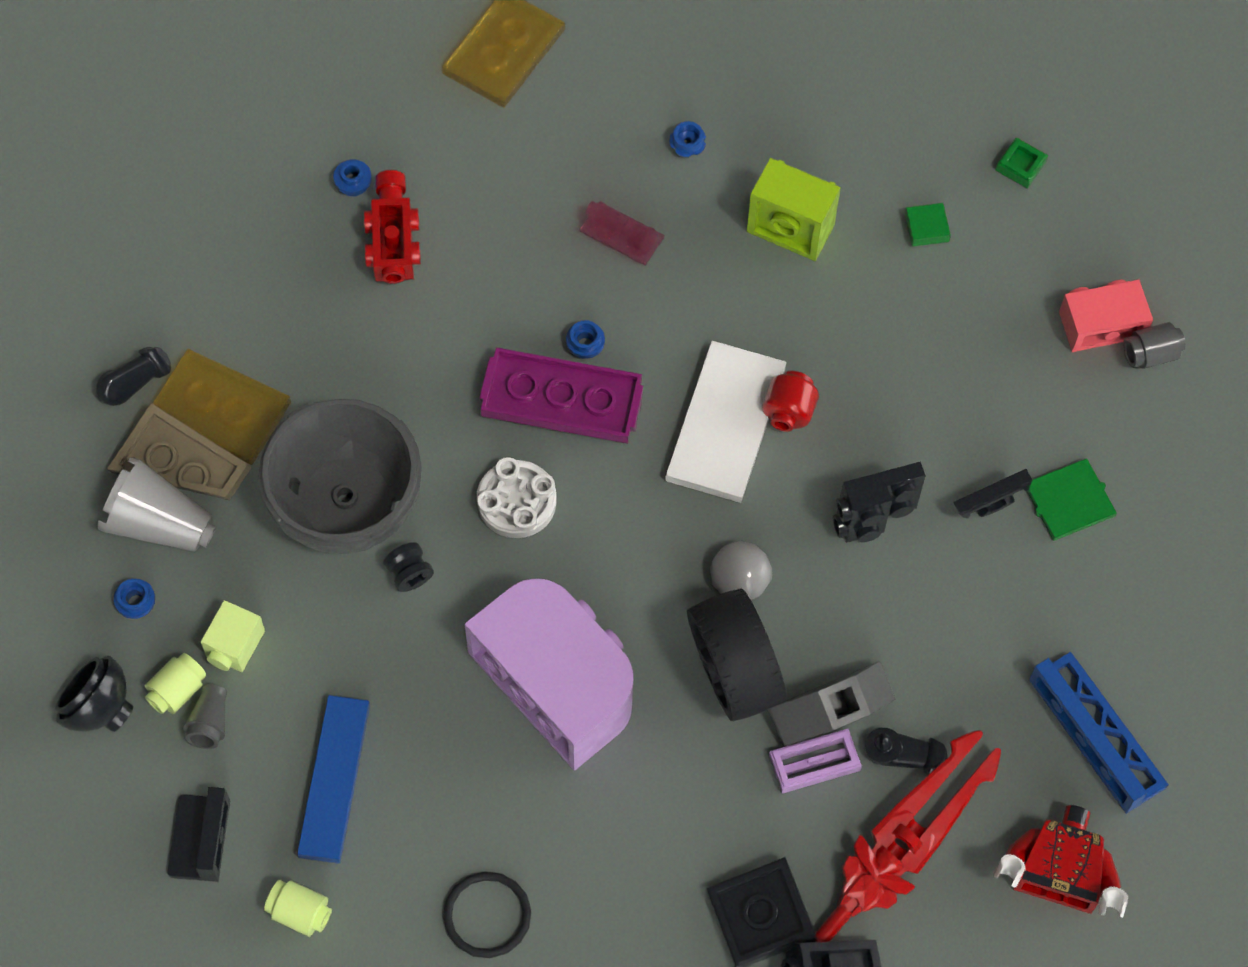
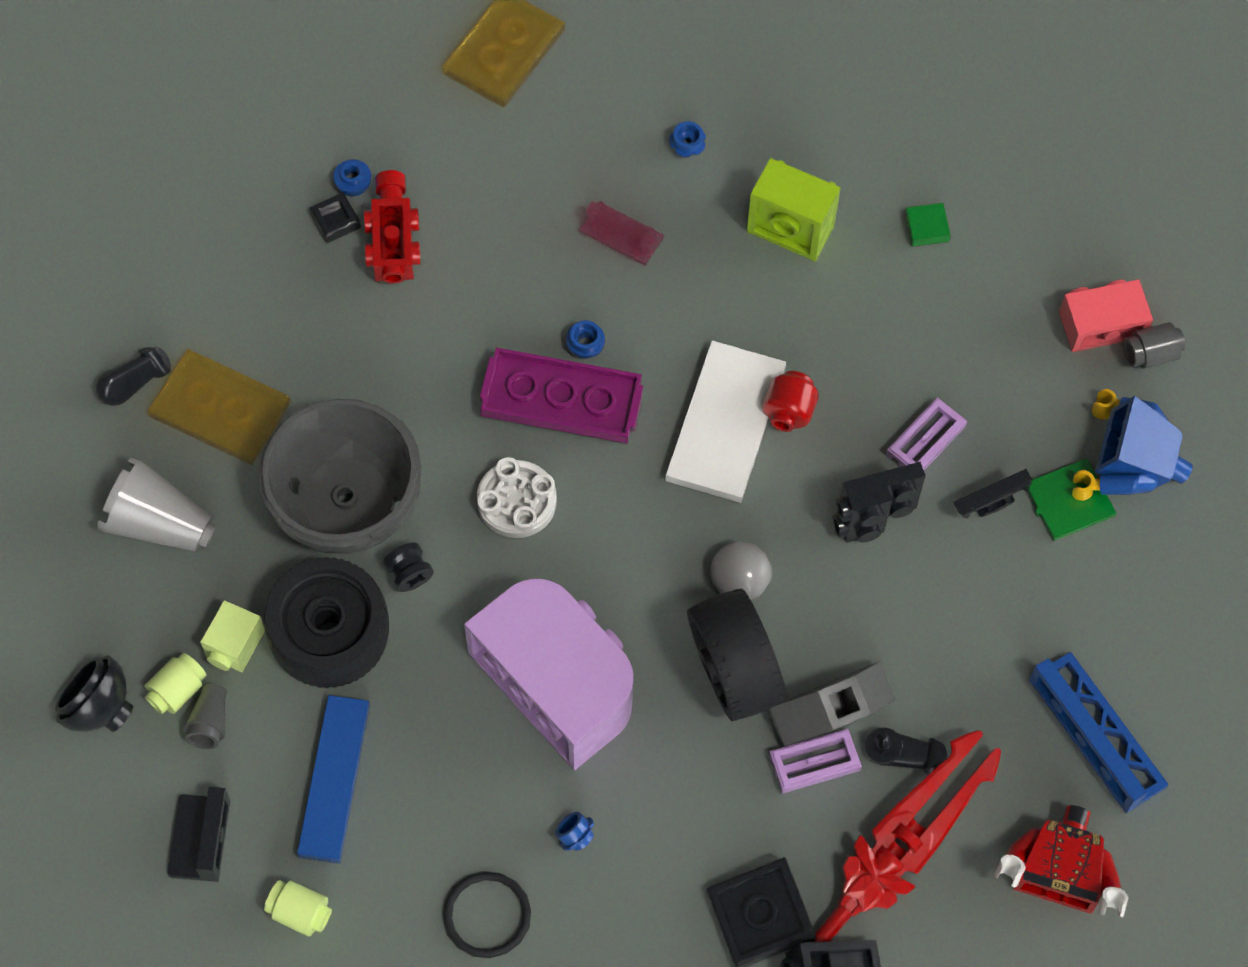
dark tan wing [107,403,252,501] -> none
blue plate [114,579,155,619] -> none
green tile [995,137,1048,189] -> none
none -> black wheel [264,557,389,688]
none -> black tile [309,192,361,243]
none -> blue plate [555,812,594,851]
none -> lavender tile [886,397,967,471]
none -> torso [1072,389,1193,501]

